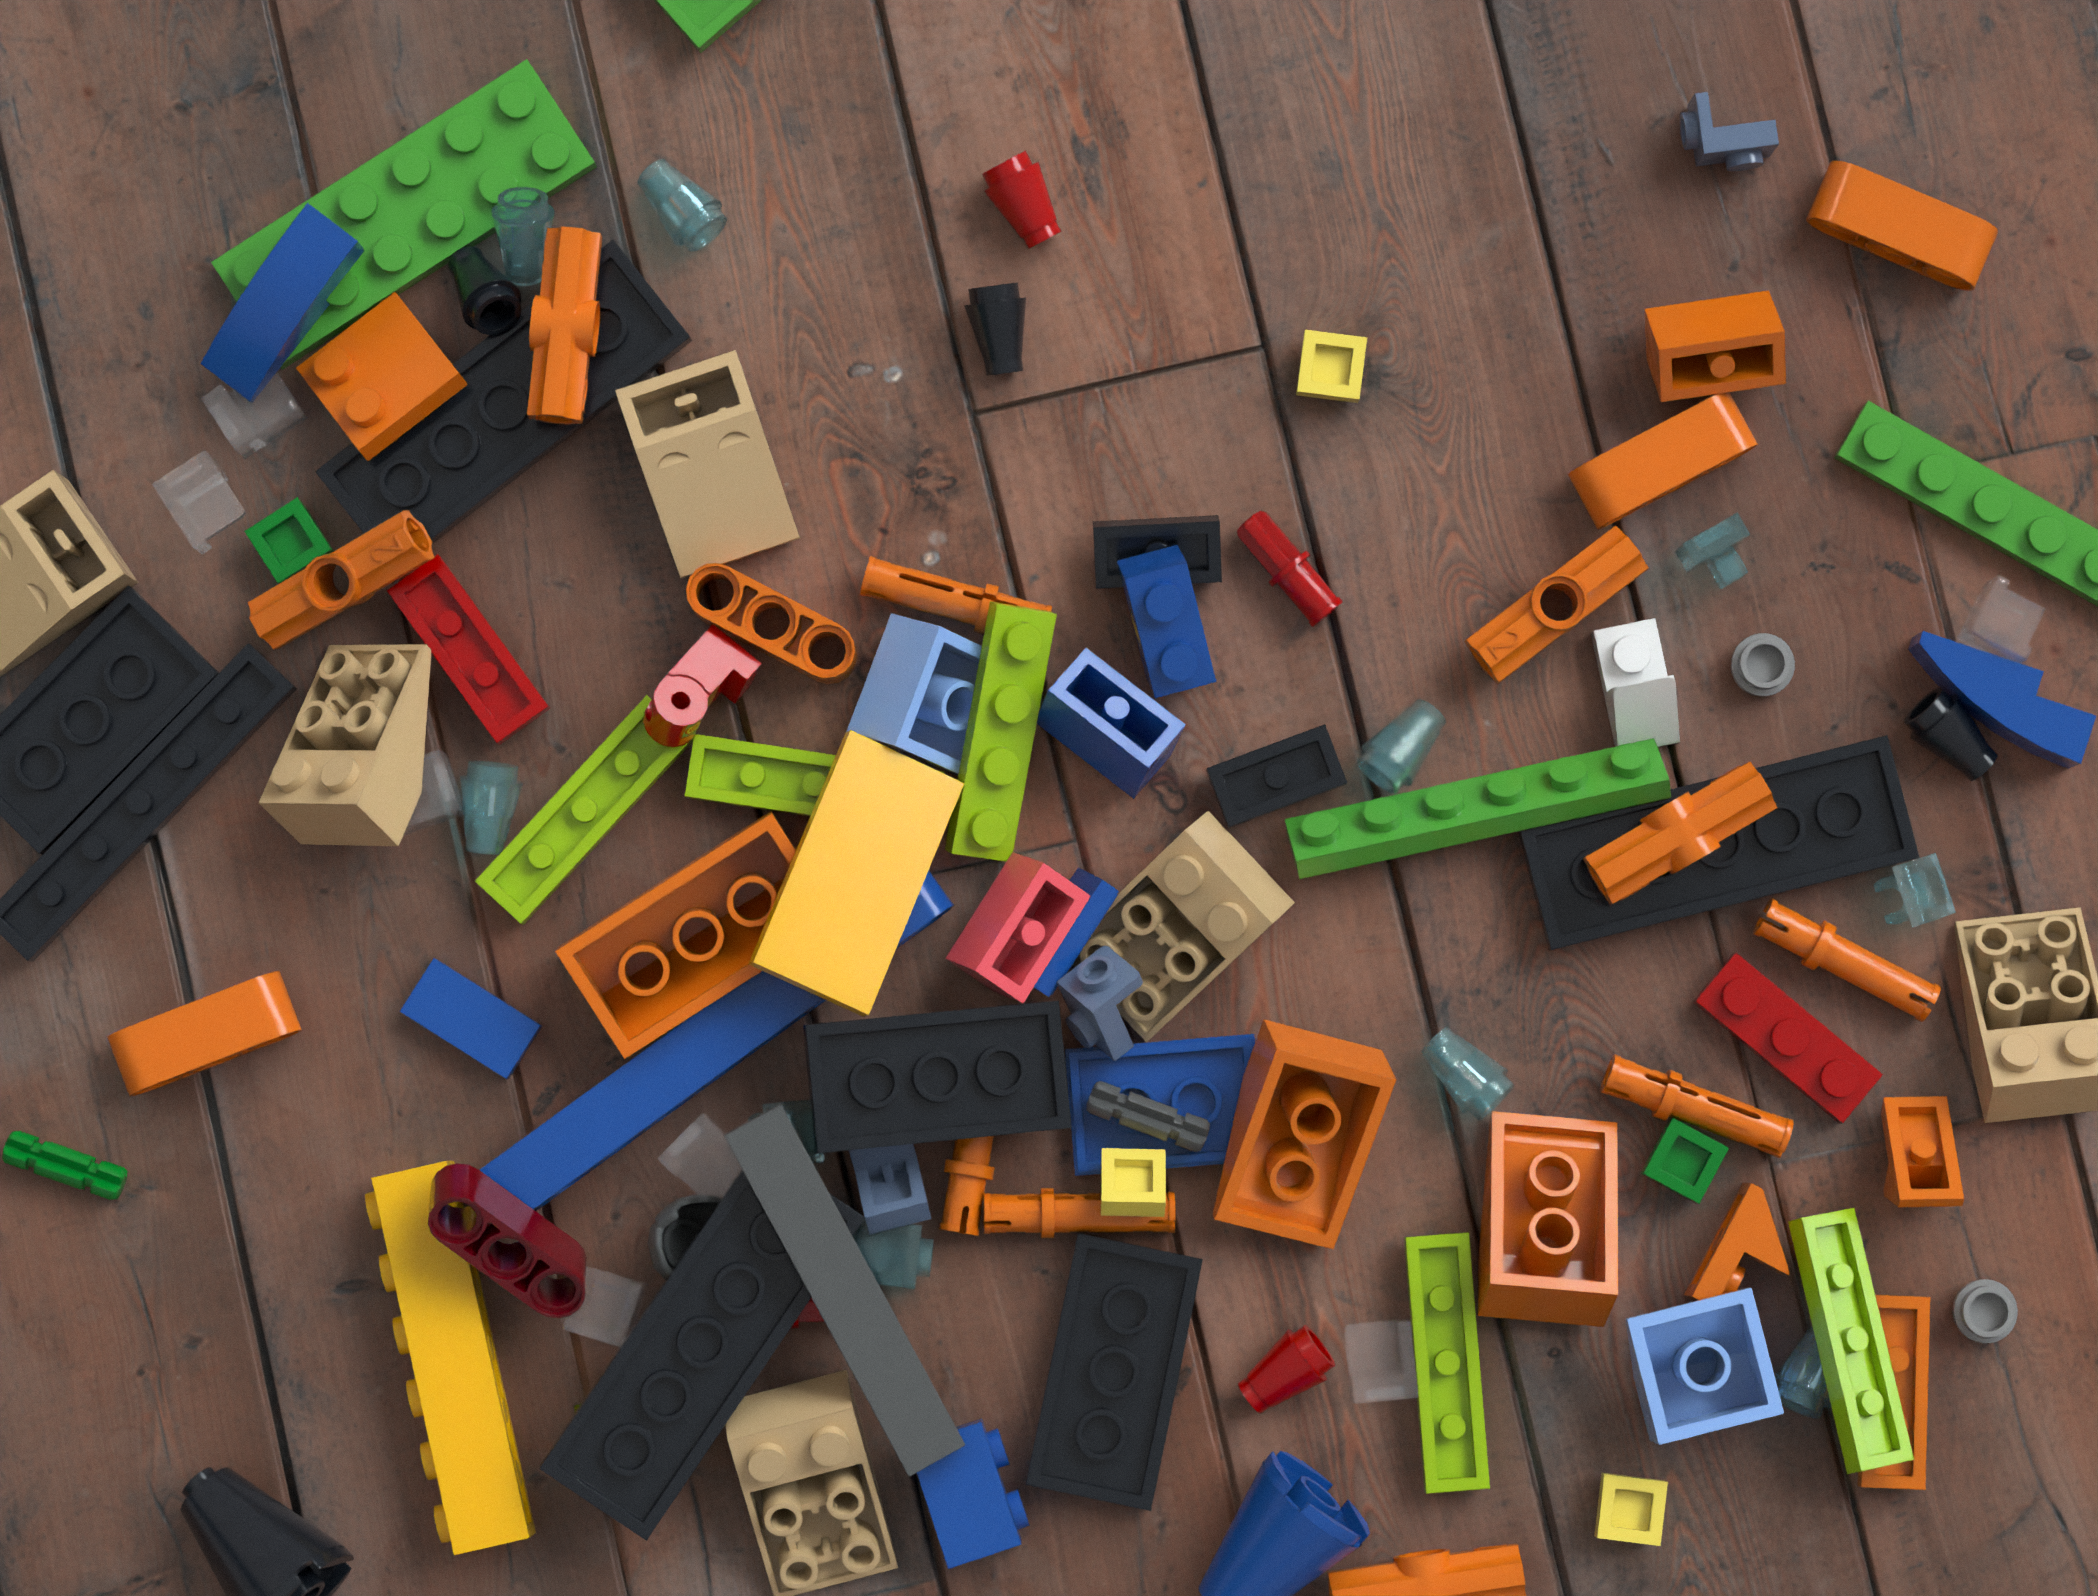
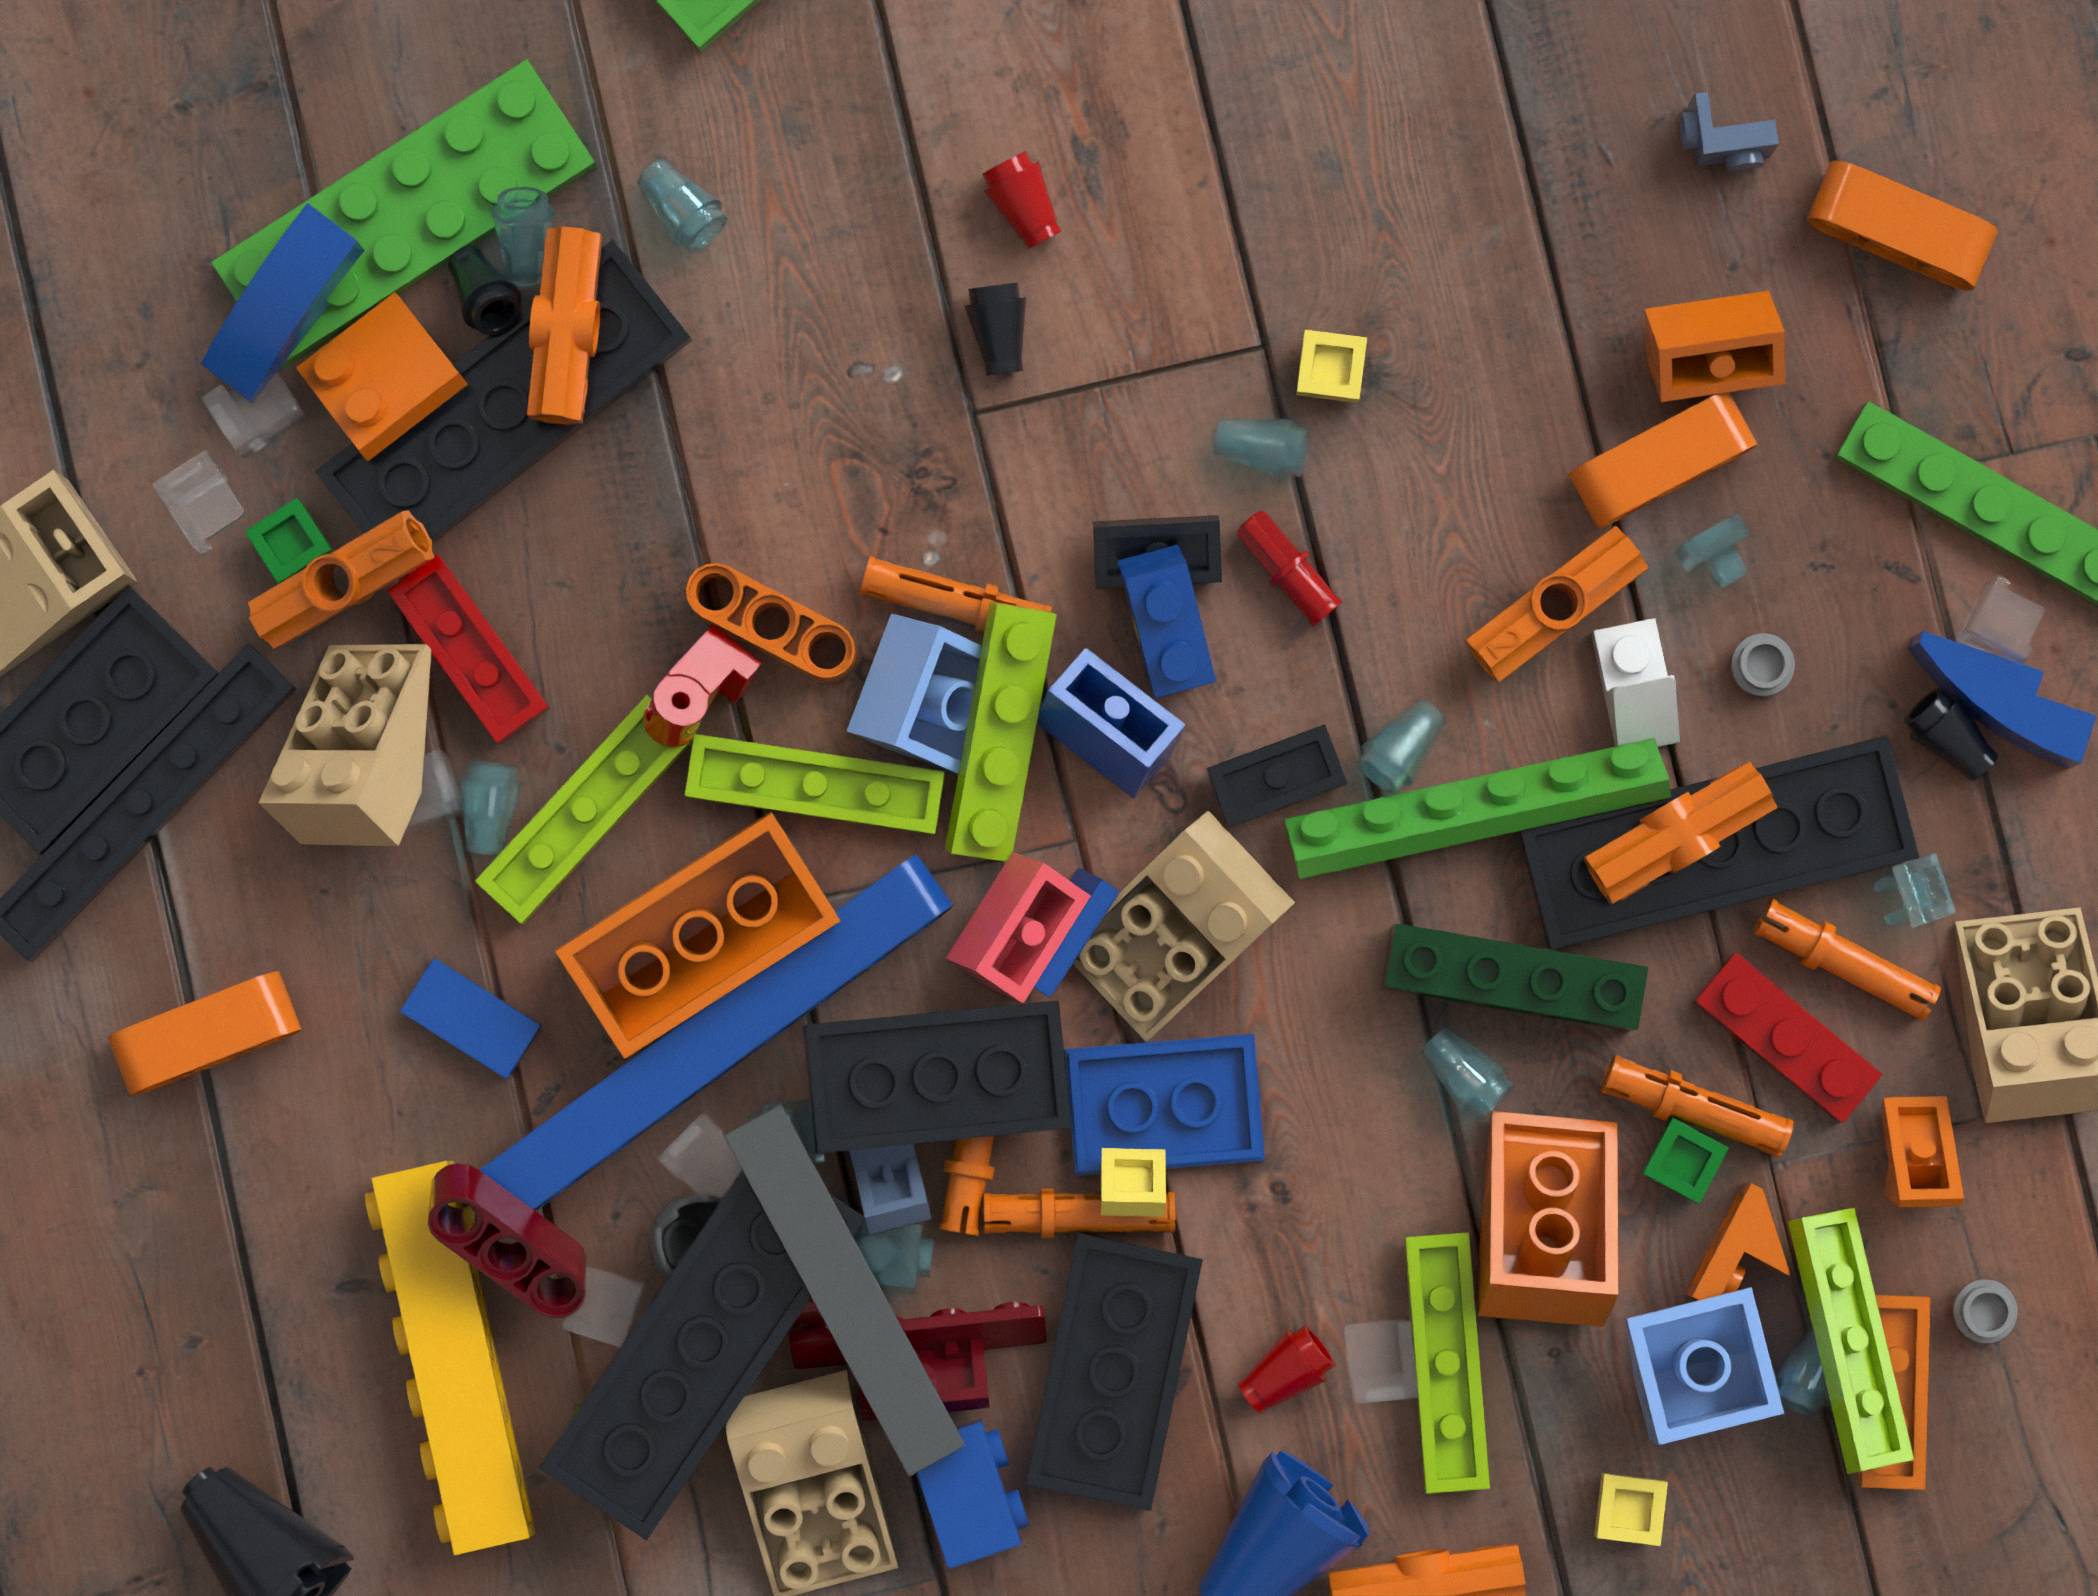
green axle [2,1131,128,1200] -> none
tan slope [615,350,800,579] -> none
yellow tile [748,730,964,1017] -> none
sand blue bracket [1056,946,1143,1061] -> none
dark grey axle [1086,1081,1210,1152] -> none
orange slope [1213,1019,1397,1250] -> none
none -> dark red bracket [789,1302,1047,1421]
none -> clear light blue cone [1214,418,1310,480]
none -> dark green brick [1380,923,1648,1032]

